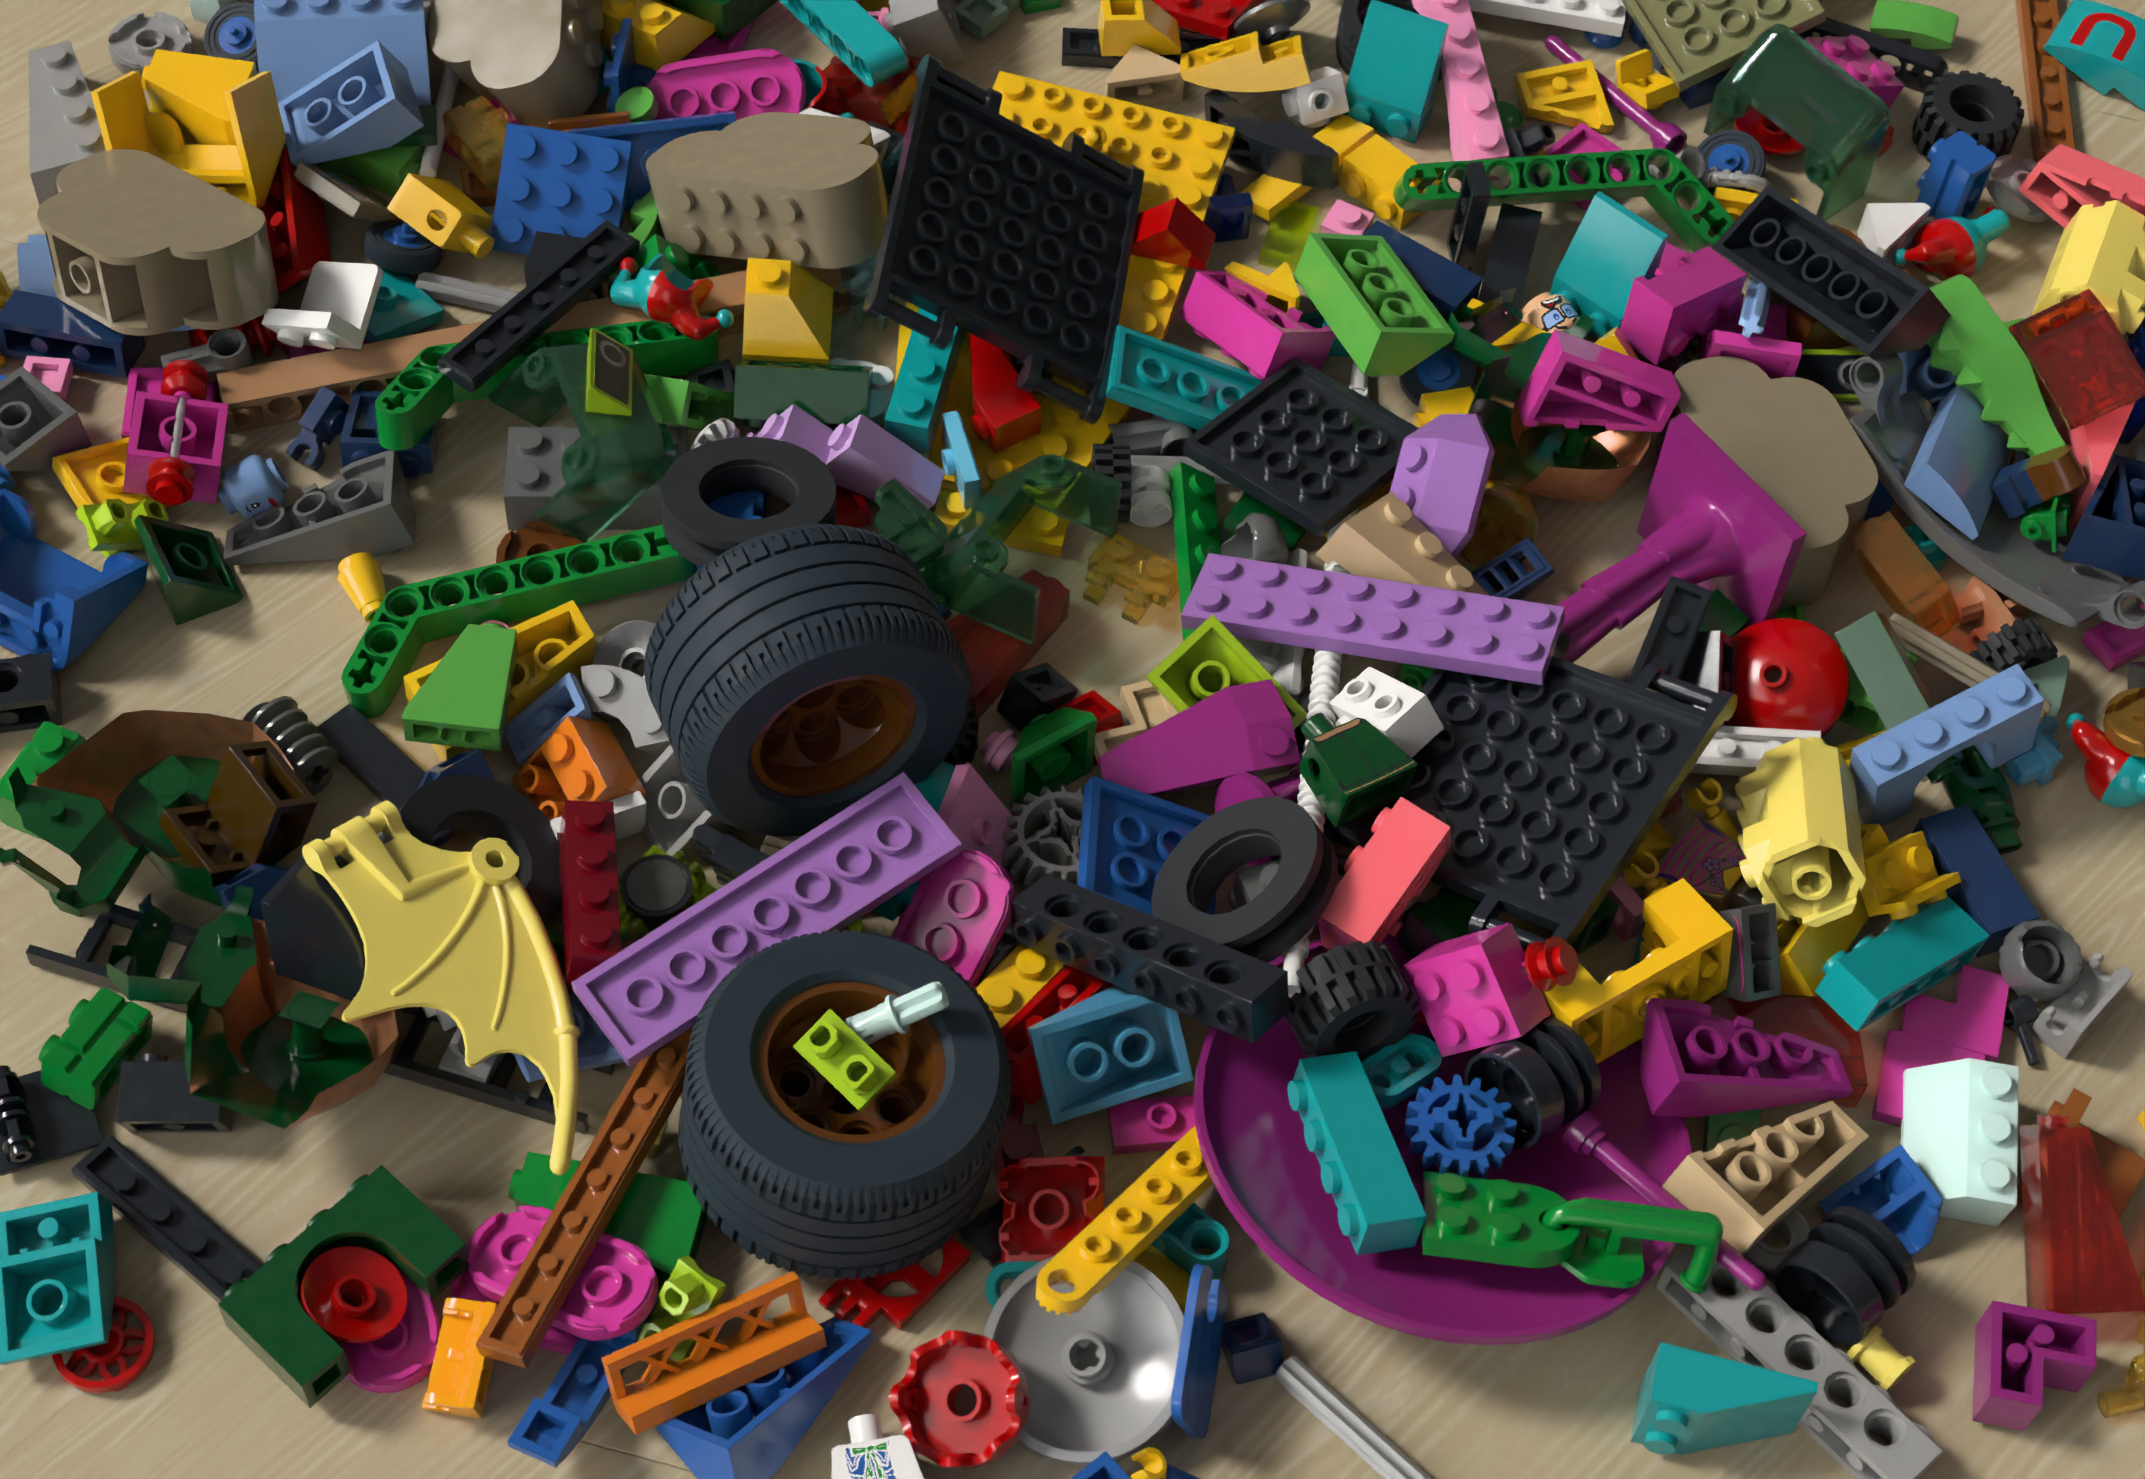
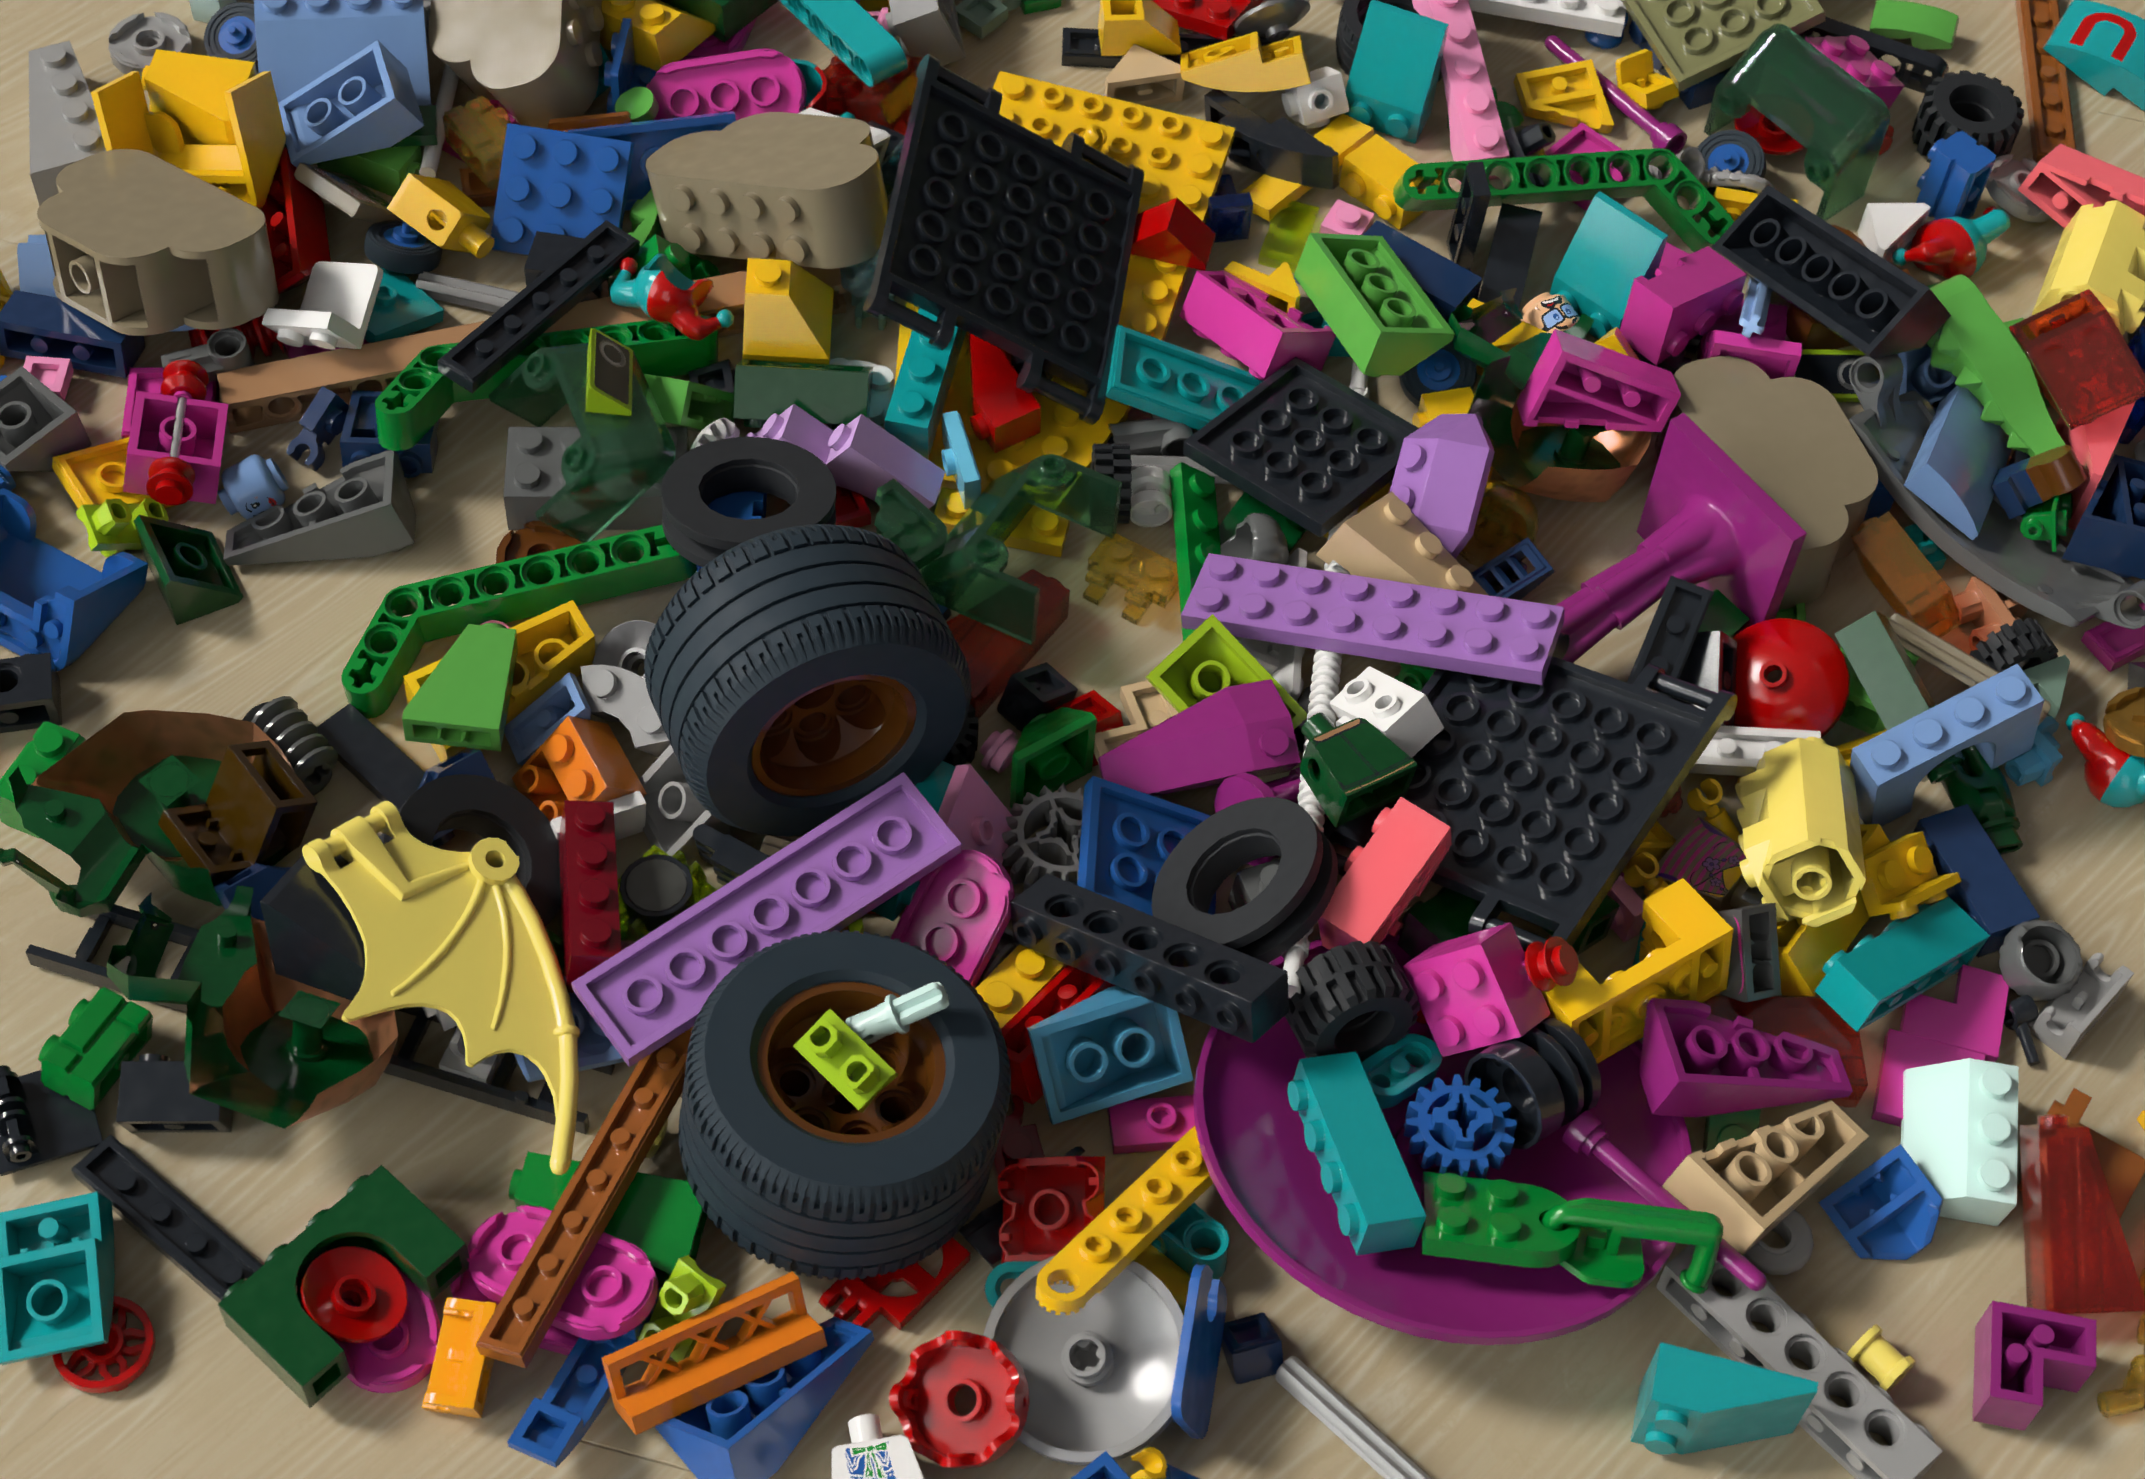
yellow cone [337,552,386,623] -> none
black wheel [1774,1206,1916,1346] -> none

